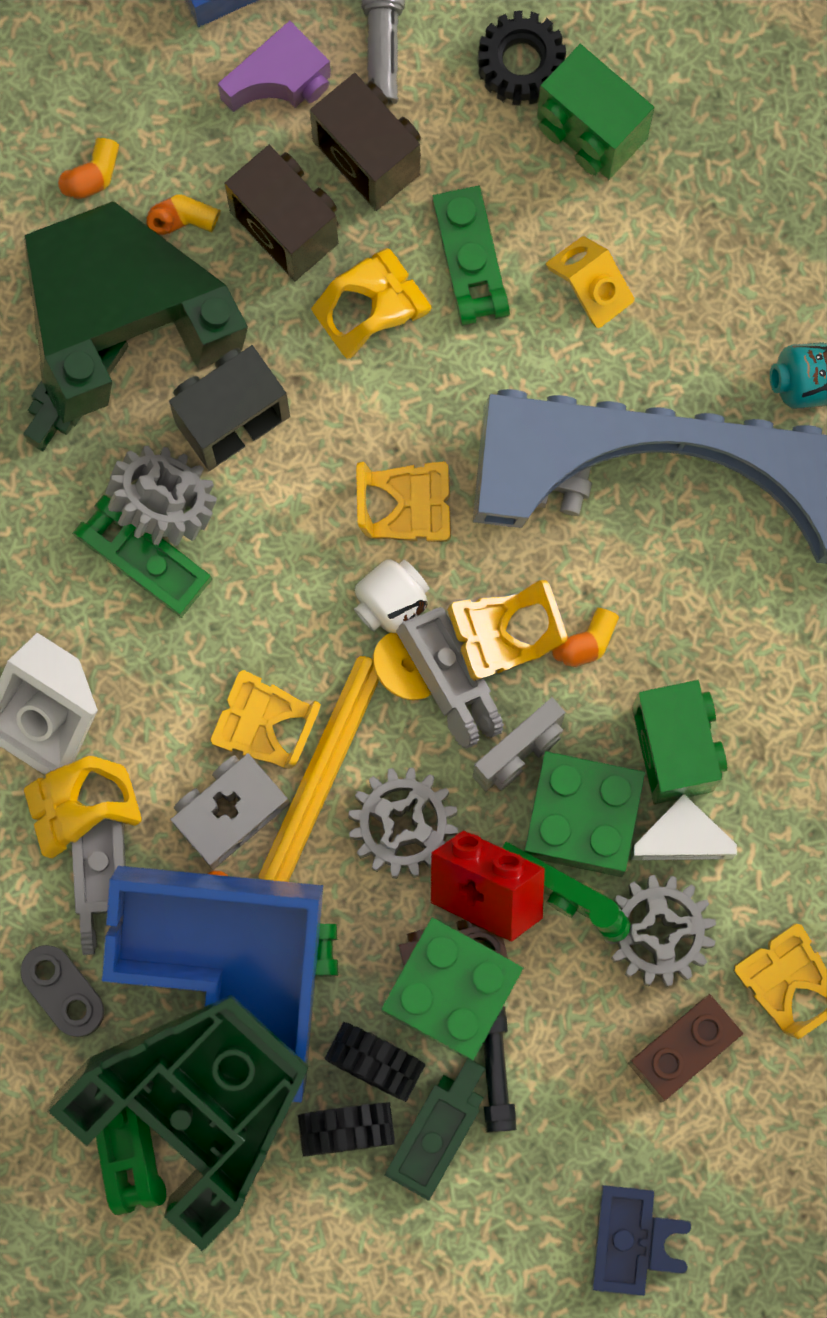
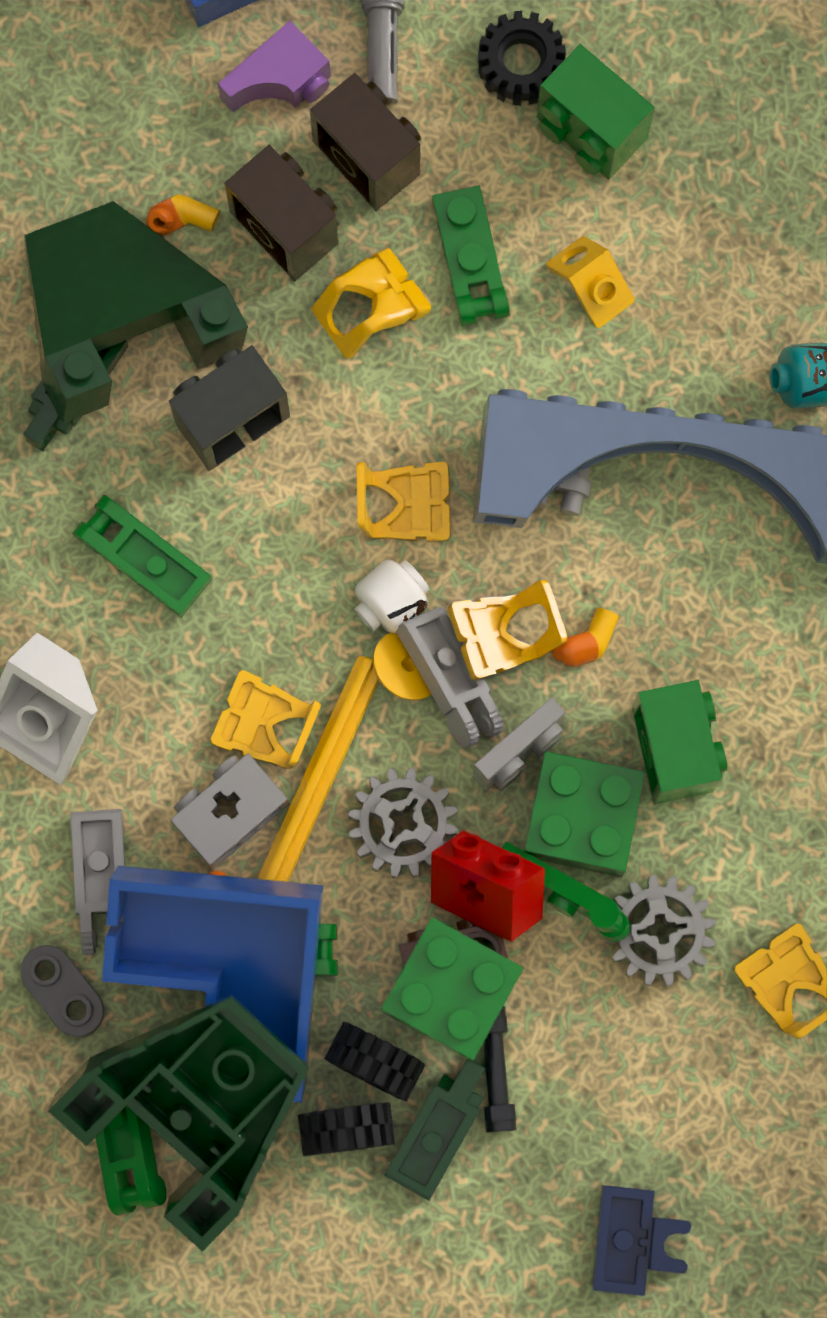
yellow piece [24,756,142,859] -> none
arm [58,138,119,199] -> none
light grey gear [105,446,217,546] -> none
reddish brown brick [628,994,744,1103] -> none
white slope [631,794,737,860] -> none

